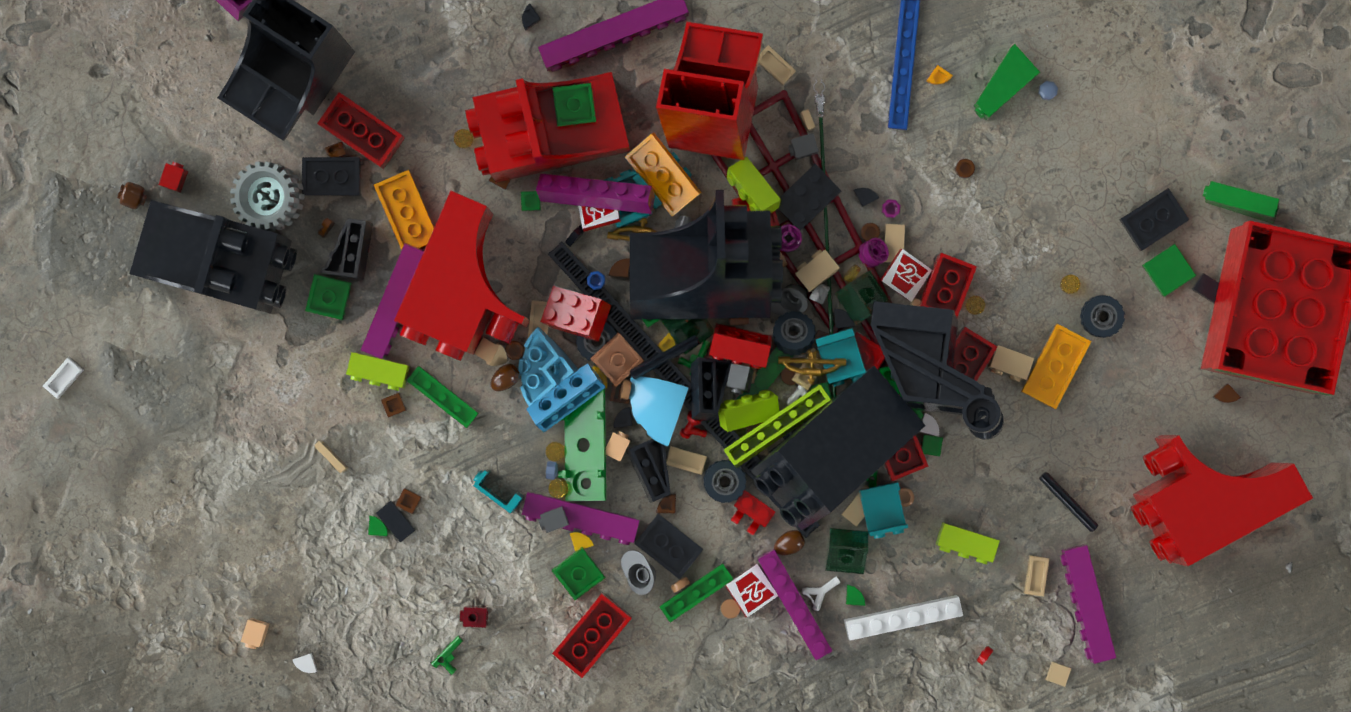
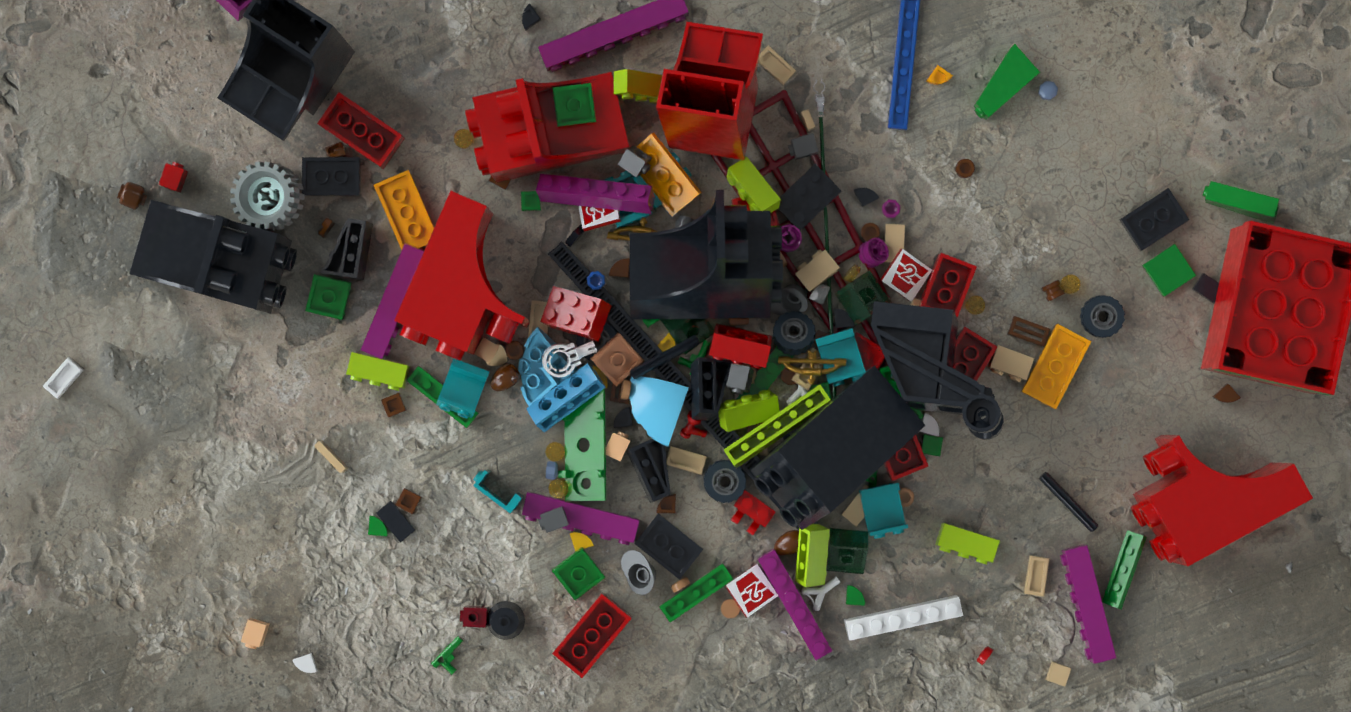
none -> teal panel [436,358,489,418]
none -> black cone [487,601,525,640]
none -> white pin [542,340,597,377]
none -> brick [614,69,662,104]
none -> brick [618,145,652,177]
none -> lime brick [795,524,830,587]
none -> reddish brown tile [1007,316,1050,347]
none -> reddish brown wheel [1041,280,1065,302]
none -> green plate [1102,530,1147,610]

